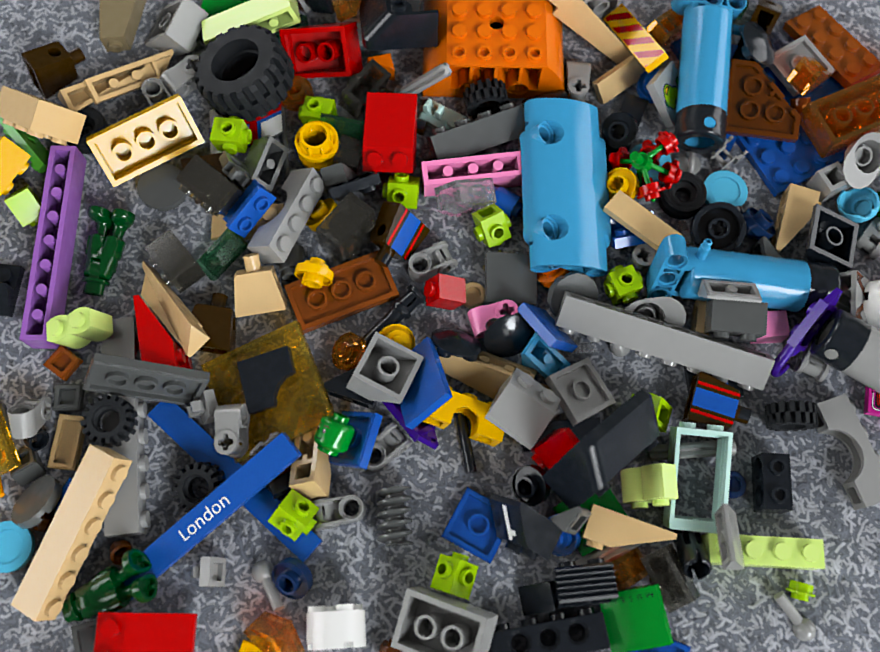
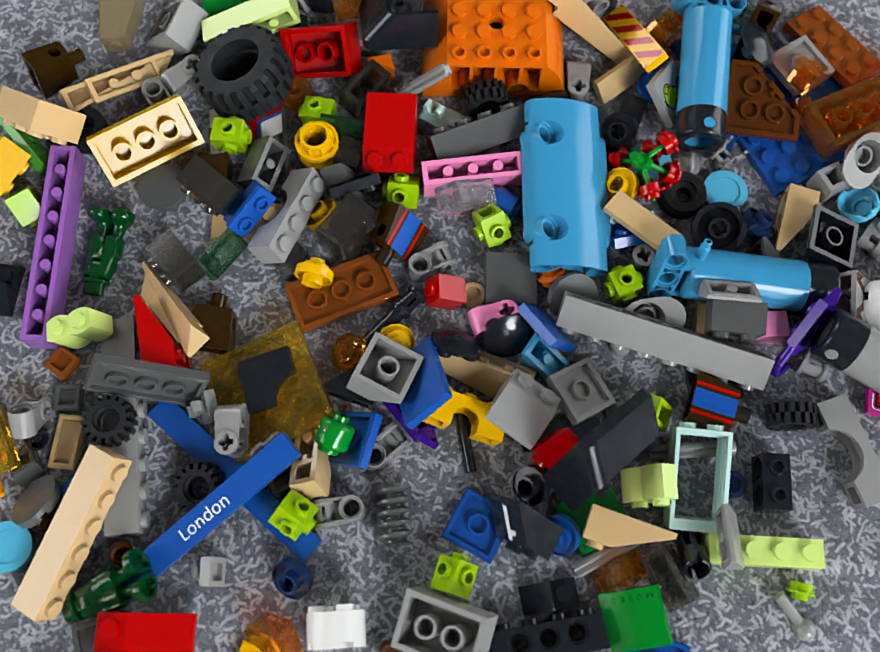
dark grey plate [219,151,250,187] -> none
tan torso [234,253,287,318] -> none
light grey bar [252,560,284,612] -> none
dark grey slope [550,506,592,535] -> none
black brick [553,558,619,608] -> none

